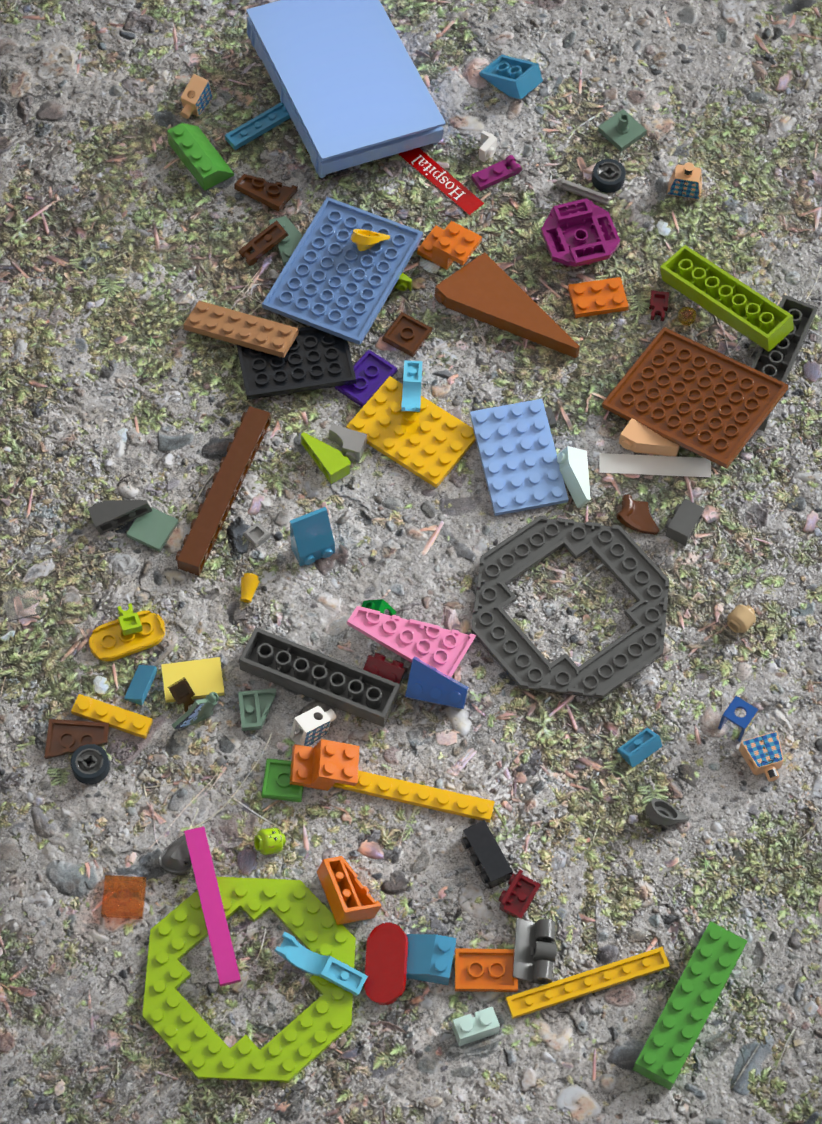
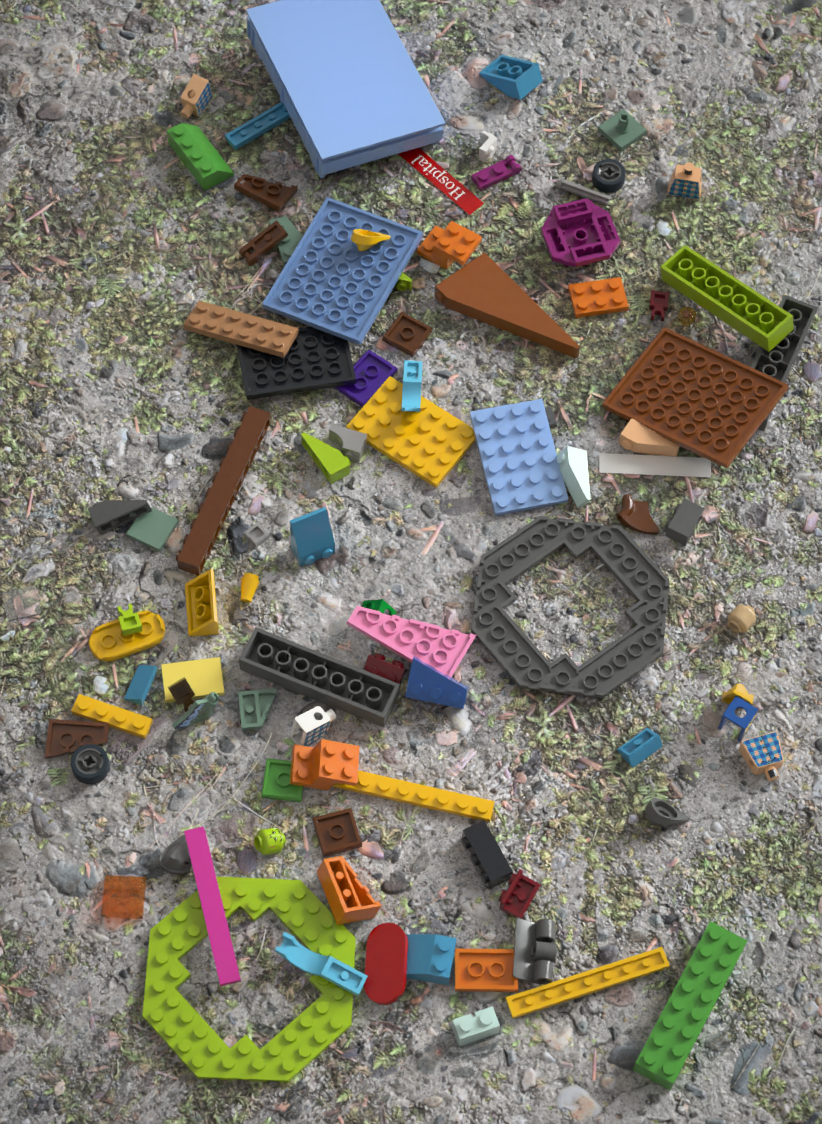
none -> yellow slope [185,569,219,637]
none -> reddish brown tile [312,808,362,857]
none -> yellow piece [721,684,754,705]

